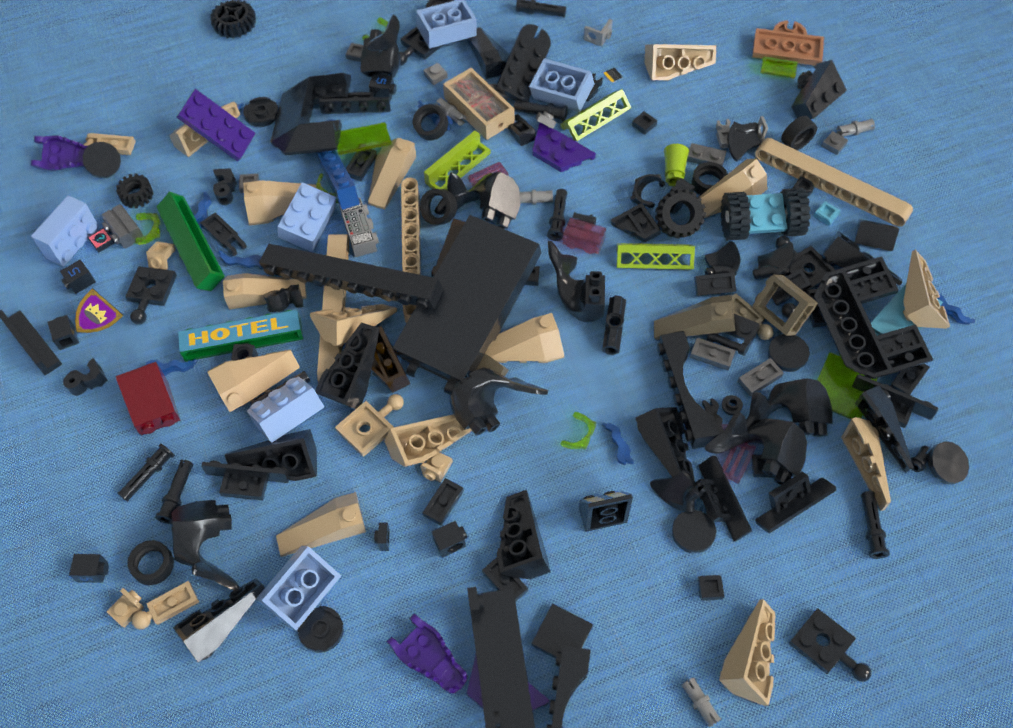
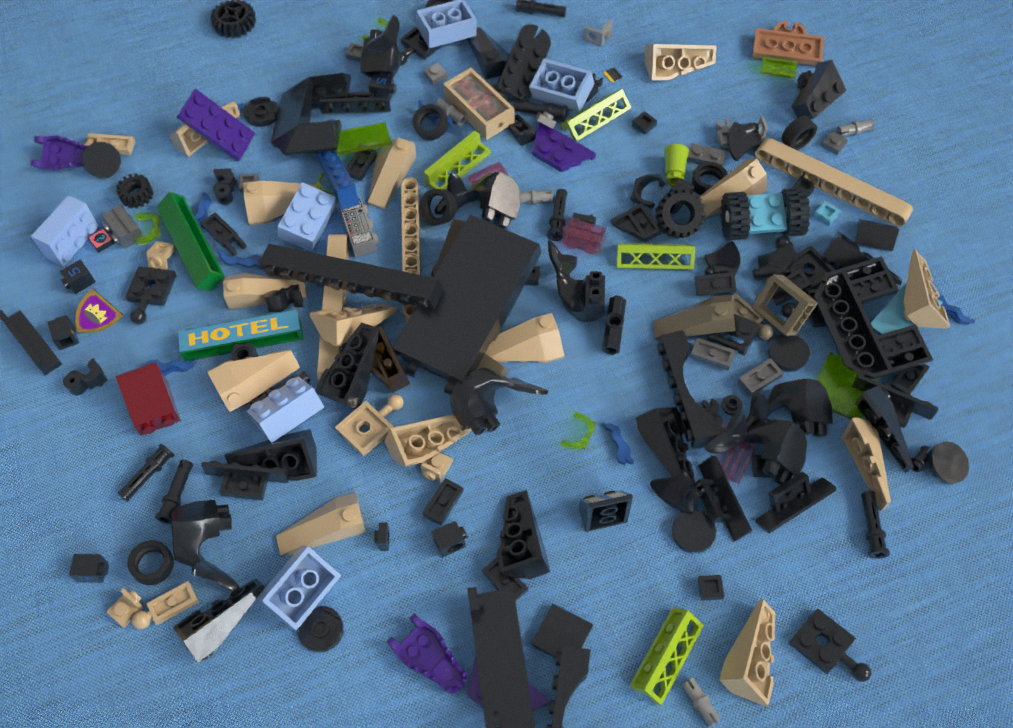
none -> lime fence [629,607,704,706]

